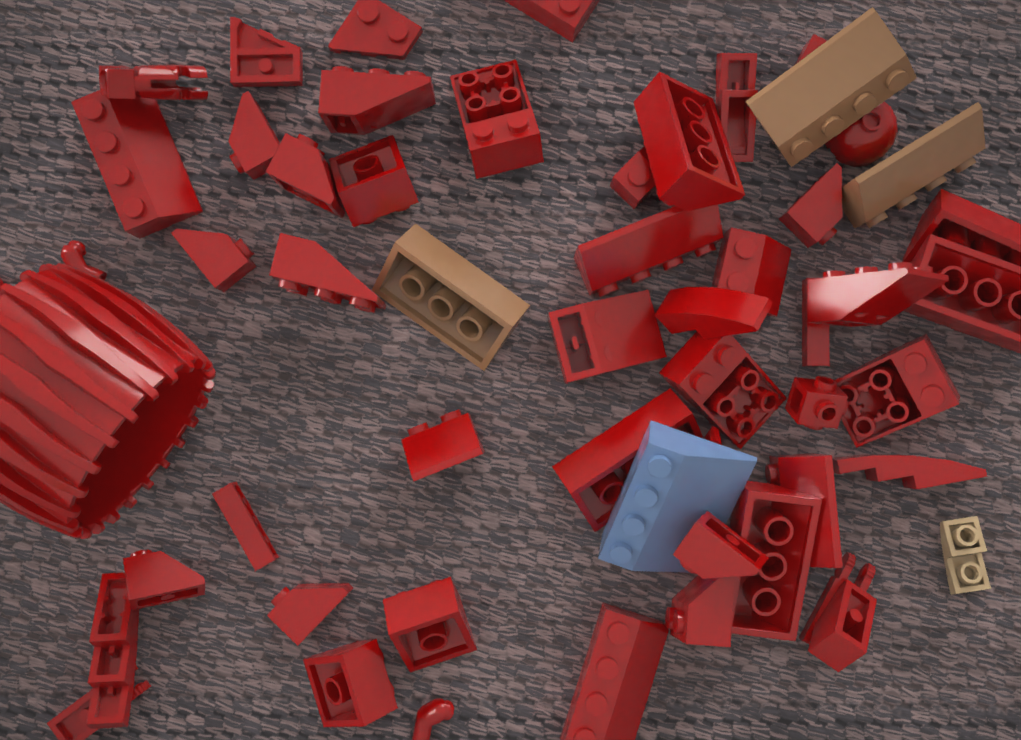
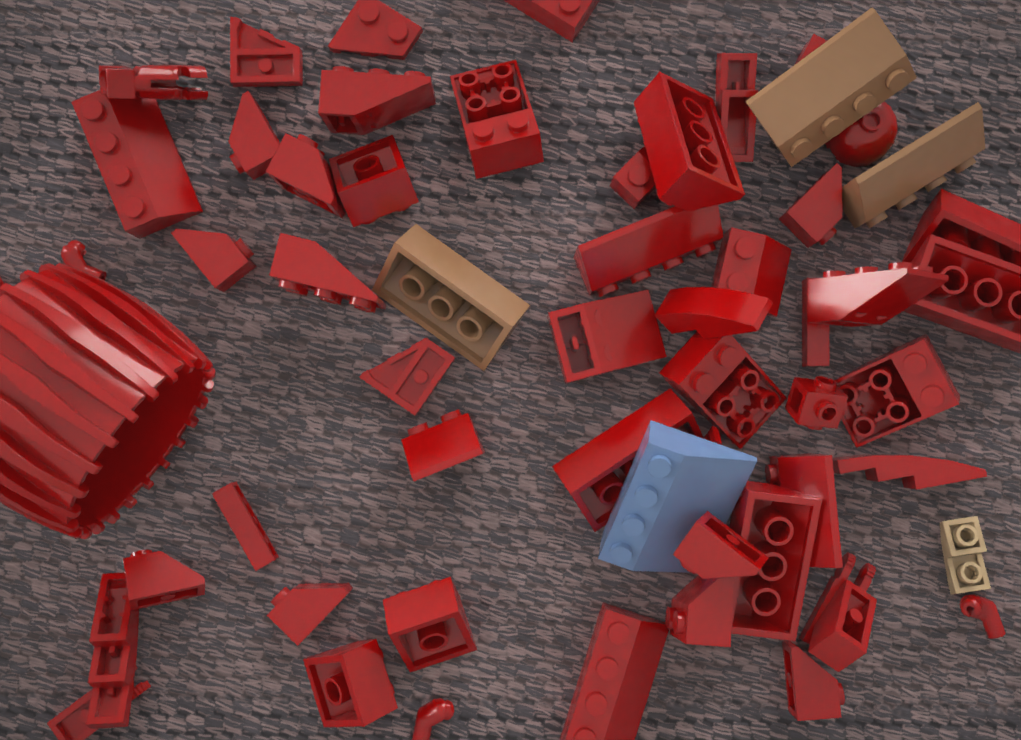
none -> red wing [359,338,456,416]
none -> red slope [782,640,845,721]
none -> red arm [959,594,1006,639]

